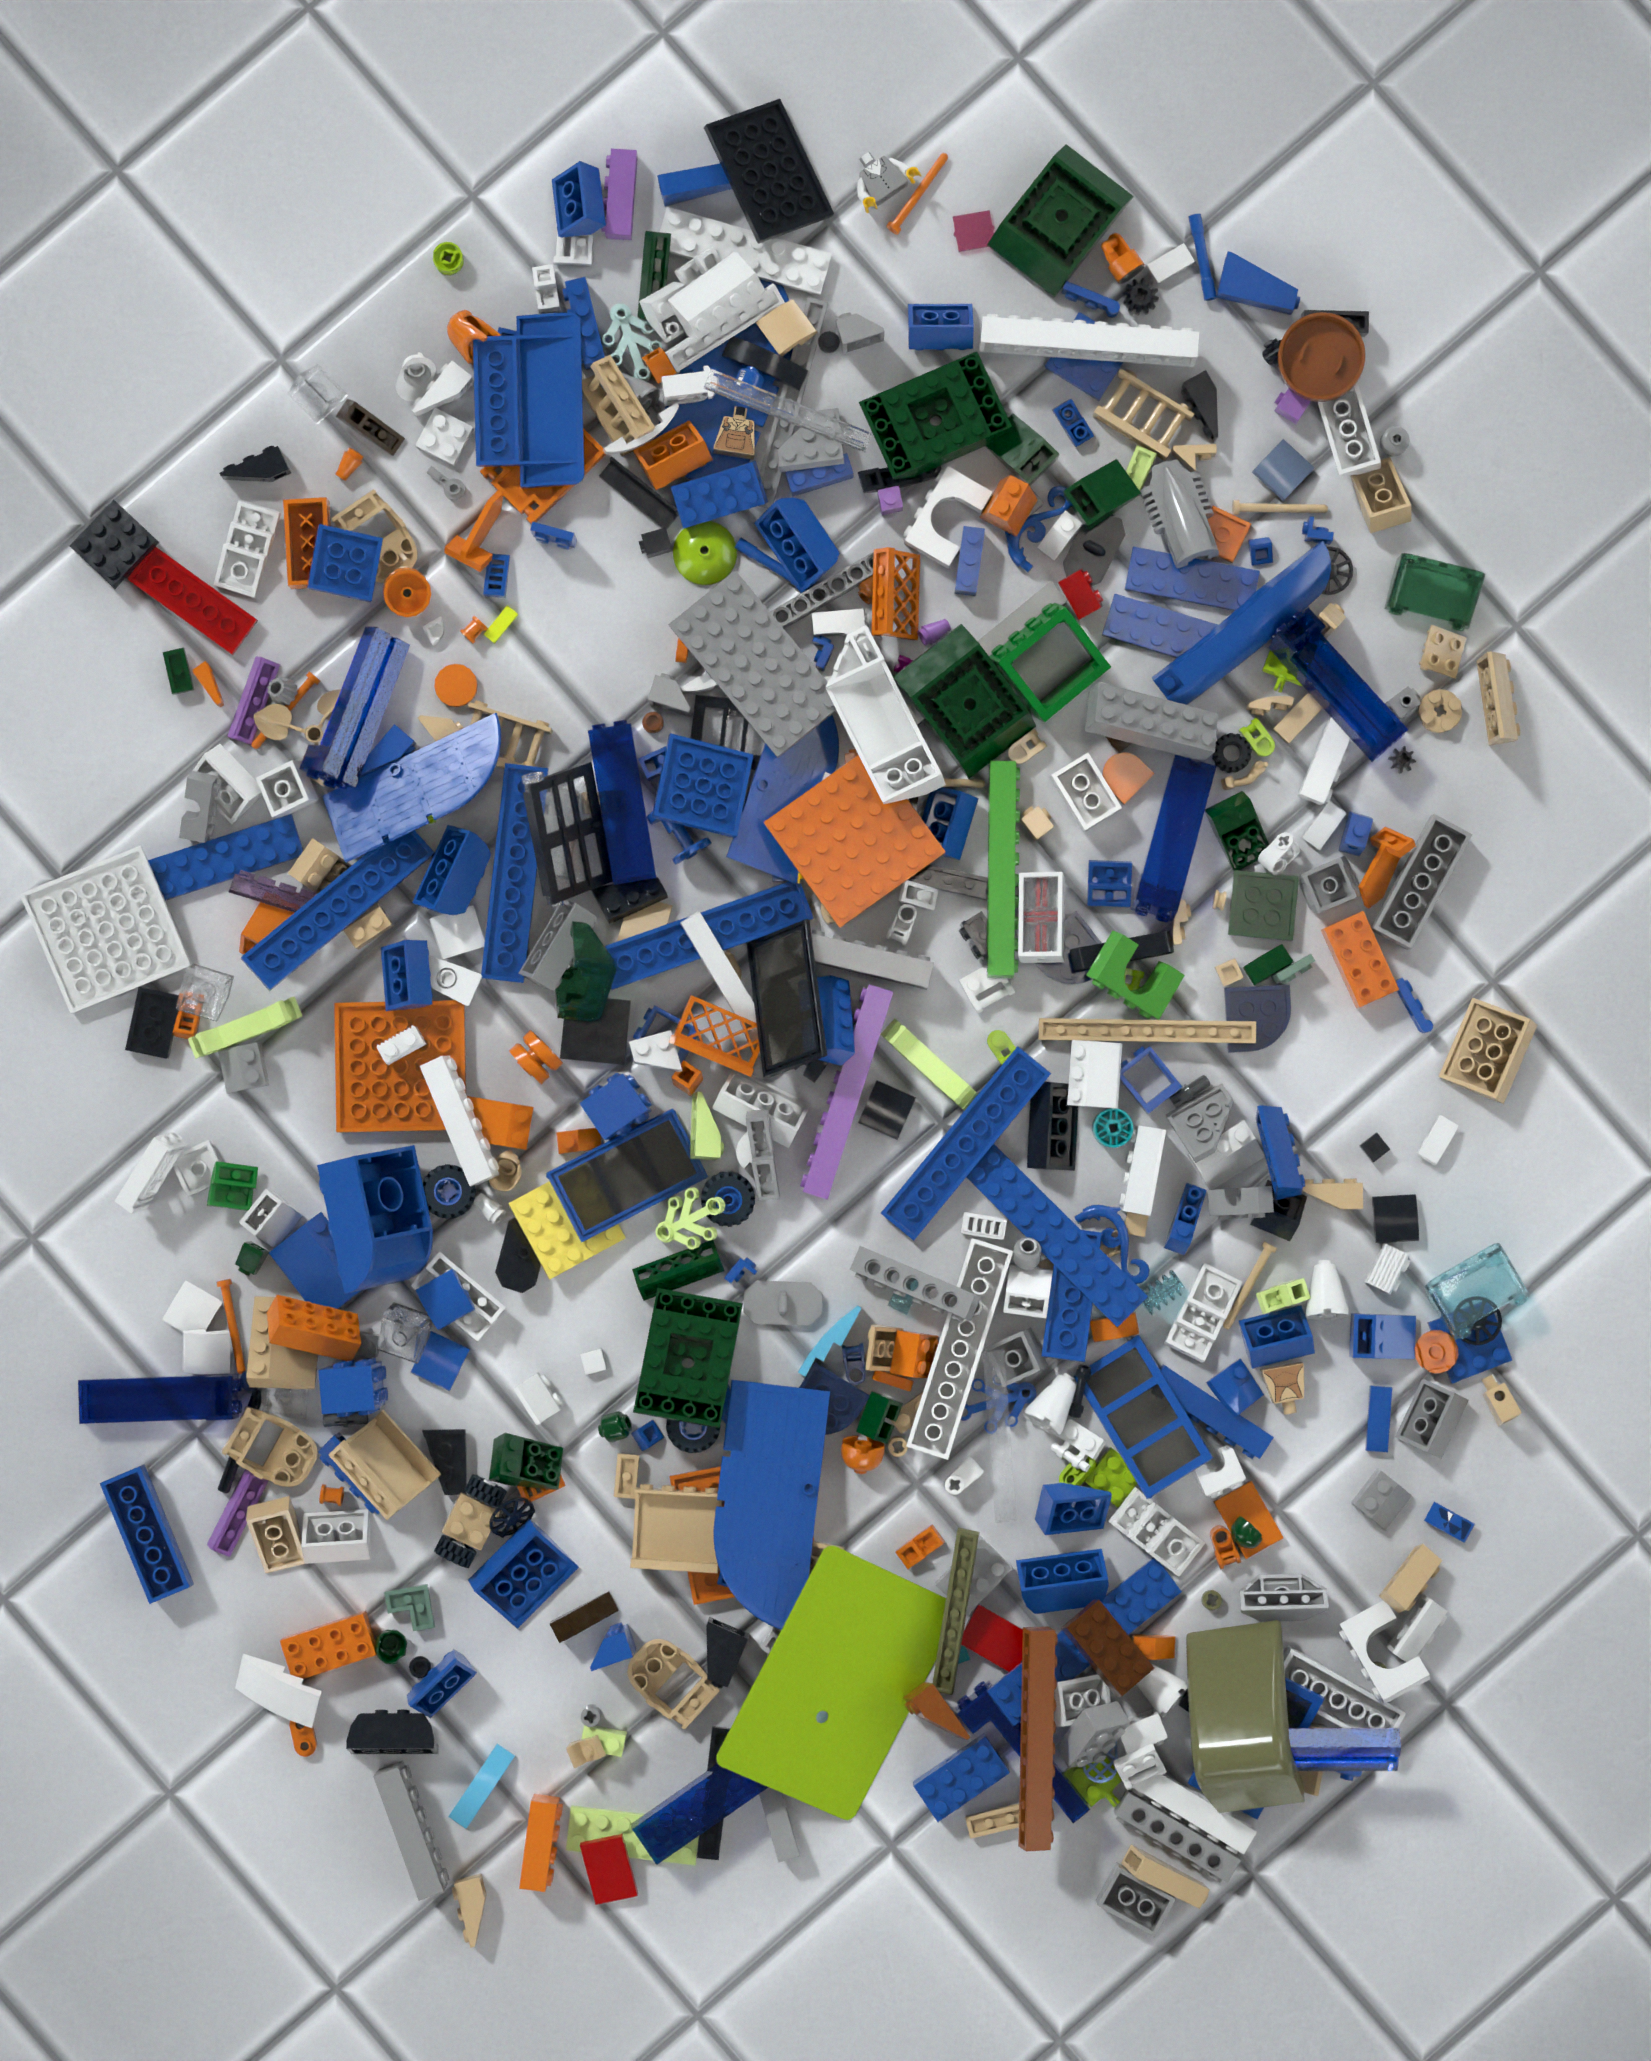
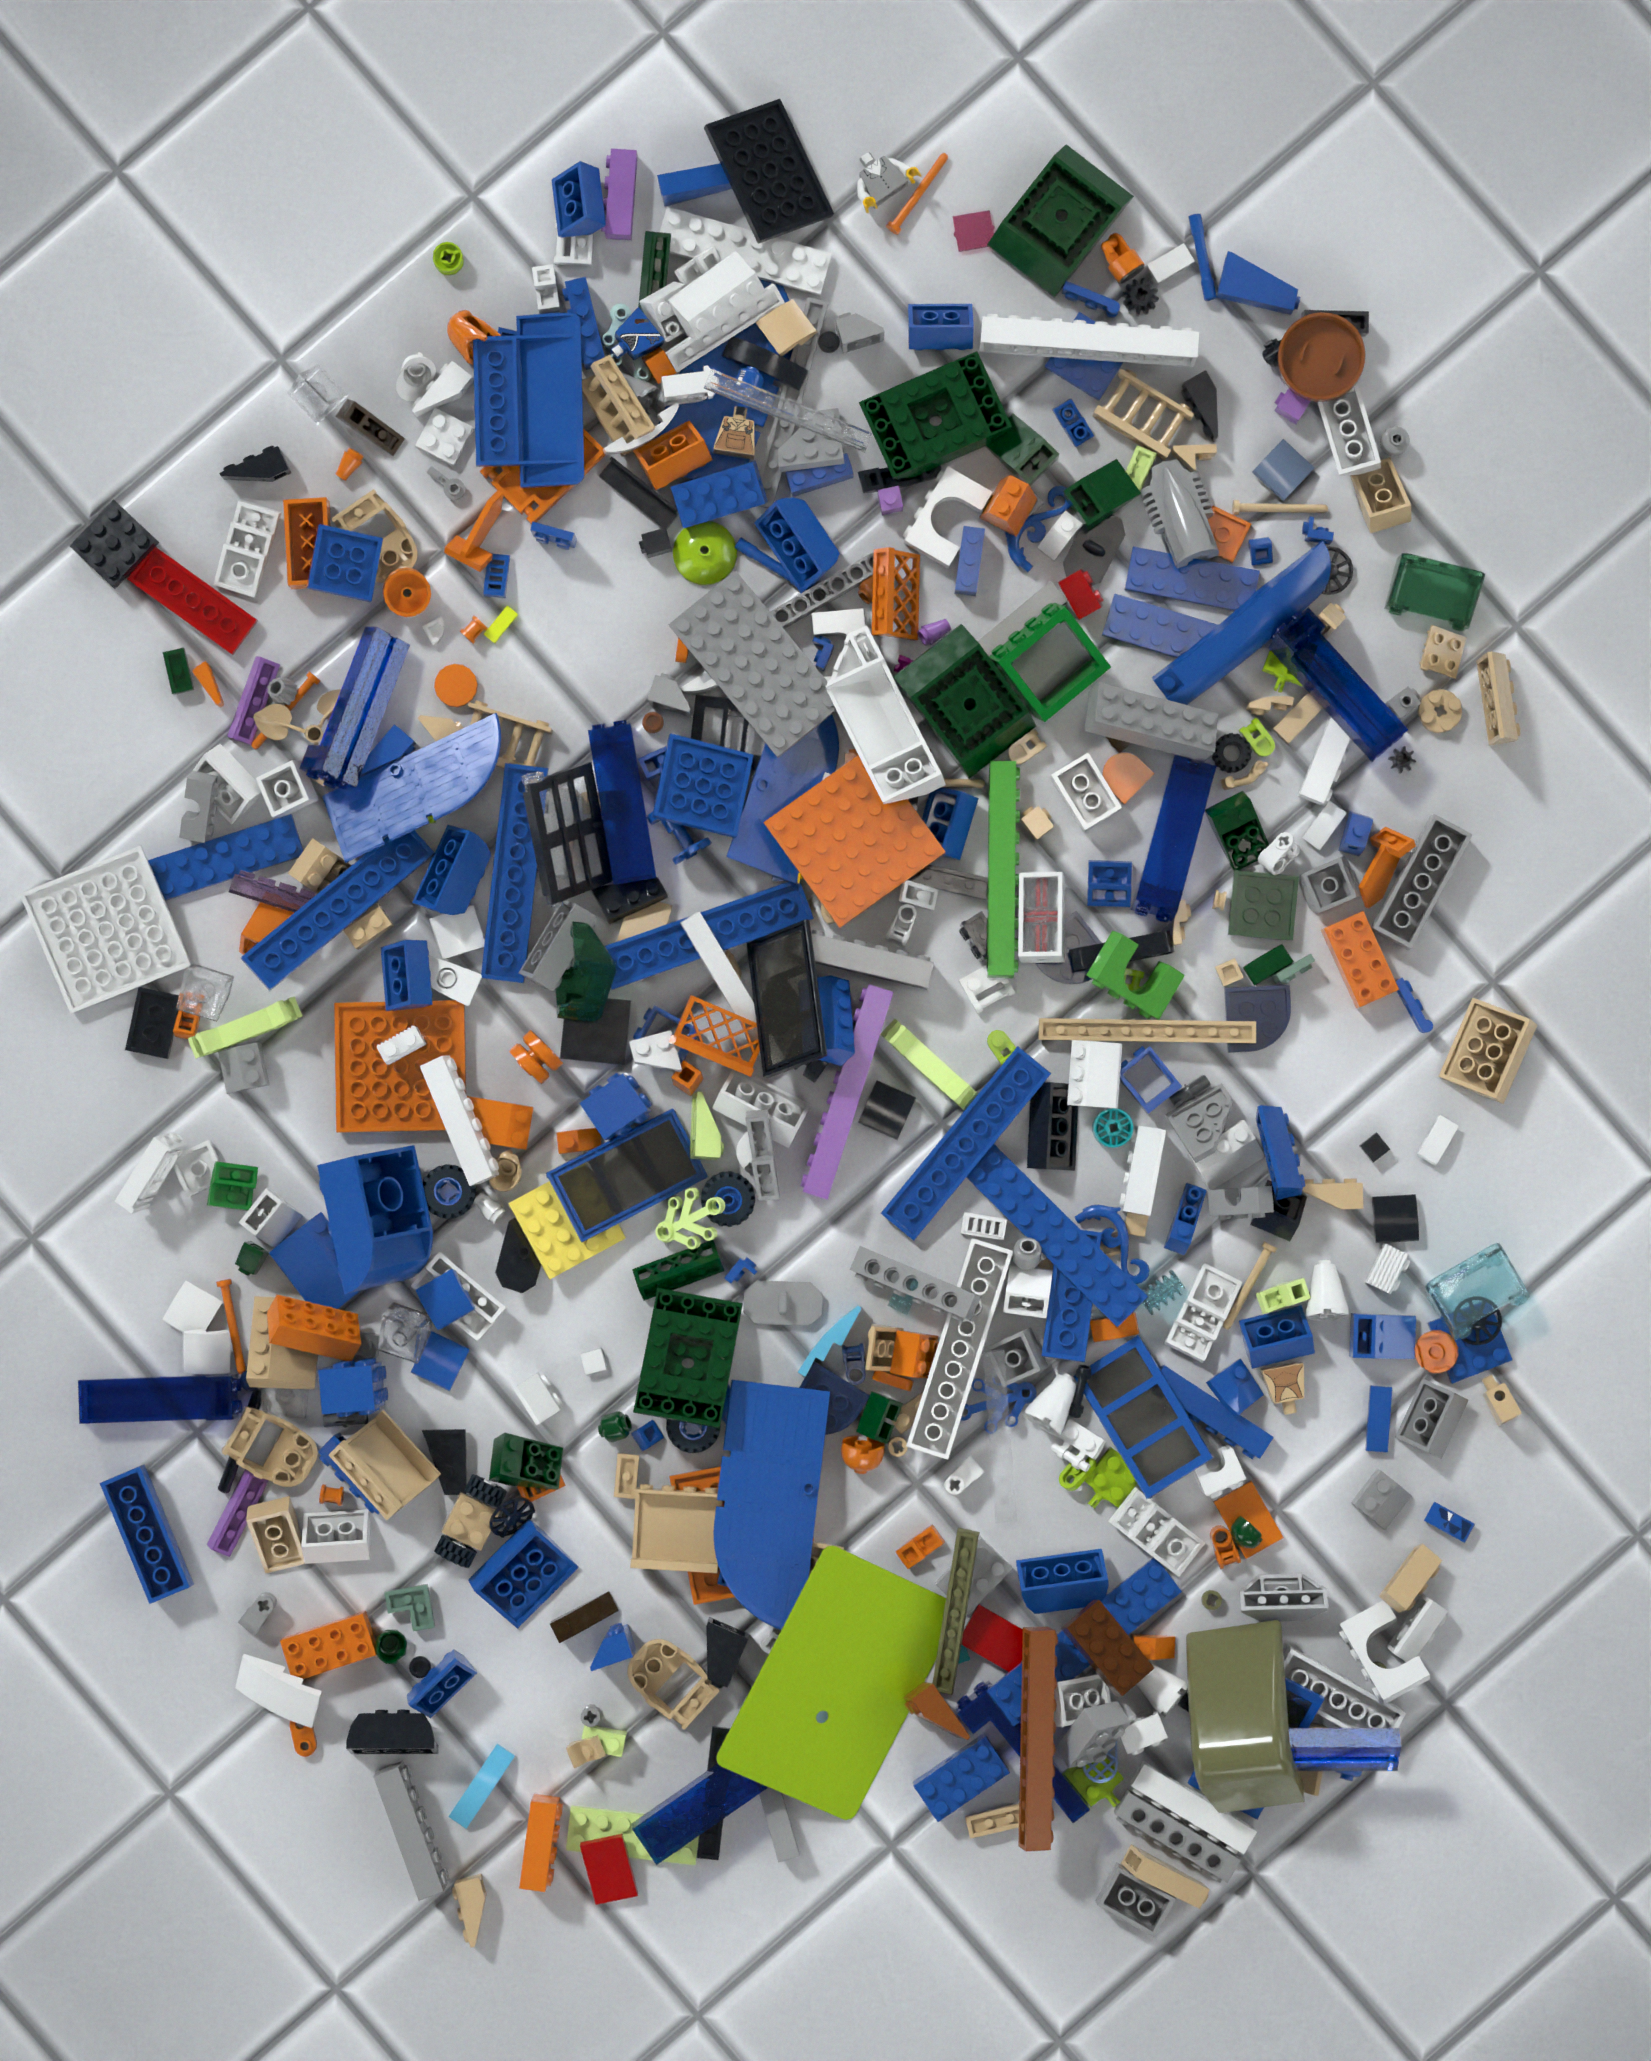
blue slope [1035,1483,1112,1535] -> none
white plate [1113,1743,1167,1790] -> none
none -> light grey piece [238,1592,277,1635]
none -> blue torso [610,307,664,360]

